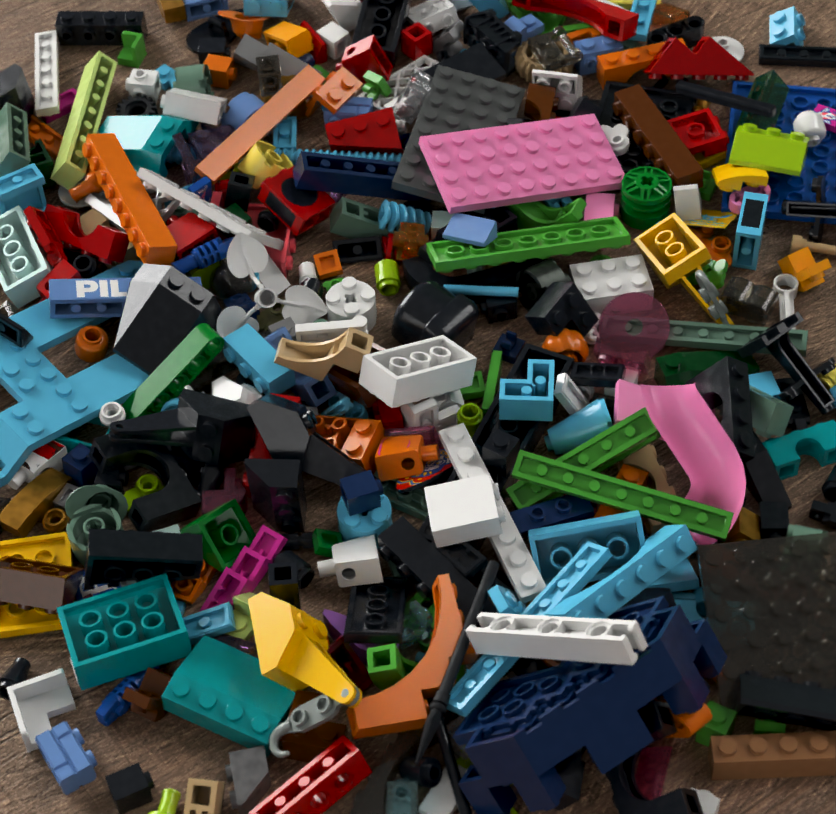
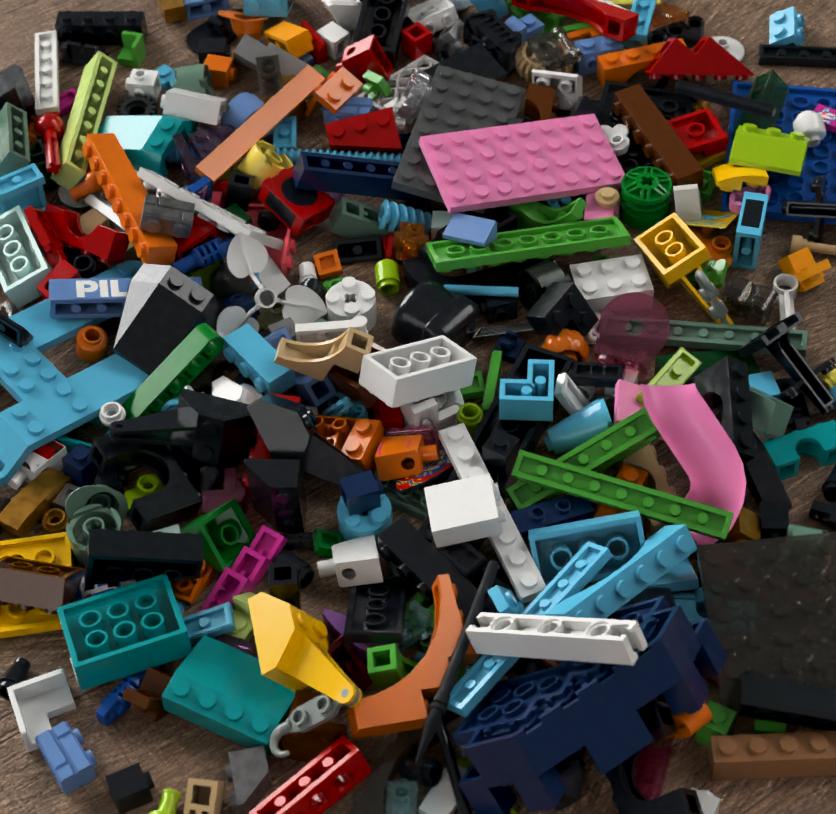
none -> red piece [33,112,66,175]
none -> black hinge [61,40,109,66]
none -> flat silver brick [139,194,195,239]
none -> sticker [473,322,534,338]
none -> tan plate [595,187,620,209]
none -> lime tile [636,347,702,406]

